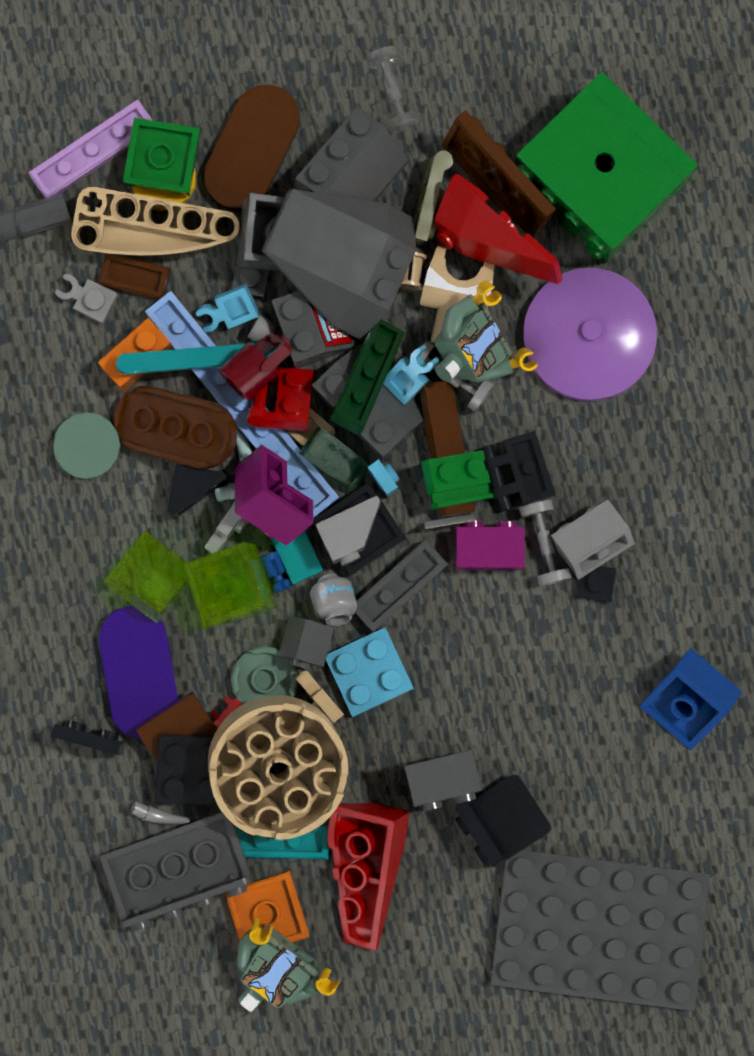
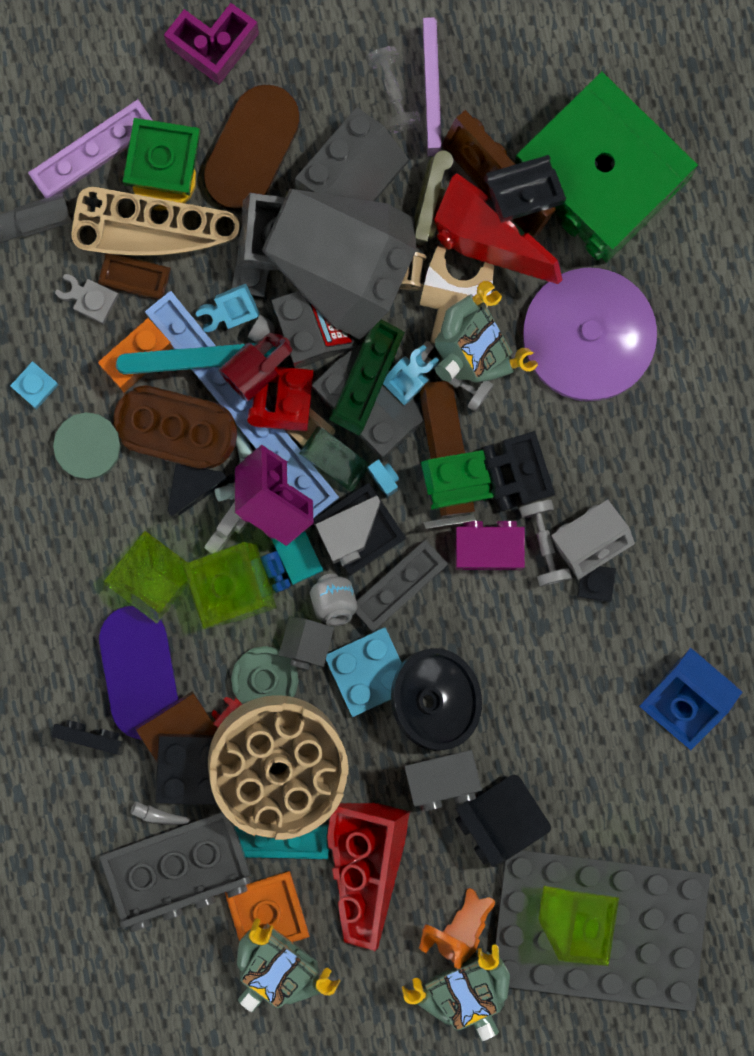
tan plate [295,669,344,723] -> none
none -> medium azure plate [10,361,59,410]
none -> magenta brick [164,3,259,85]
none -> black dish [391,648,482,751]
none -> torso [402,944,510,1041]
none -> orange hair [419,888,495,969]
none -> lavender tile [423,17,441,156]
none -> black plate [484,155,566,223]
none -> clear neon green slope [538,886,619,966]

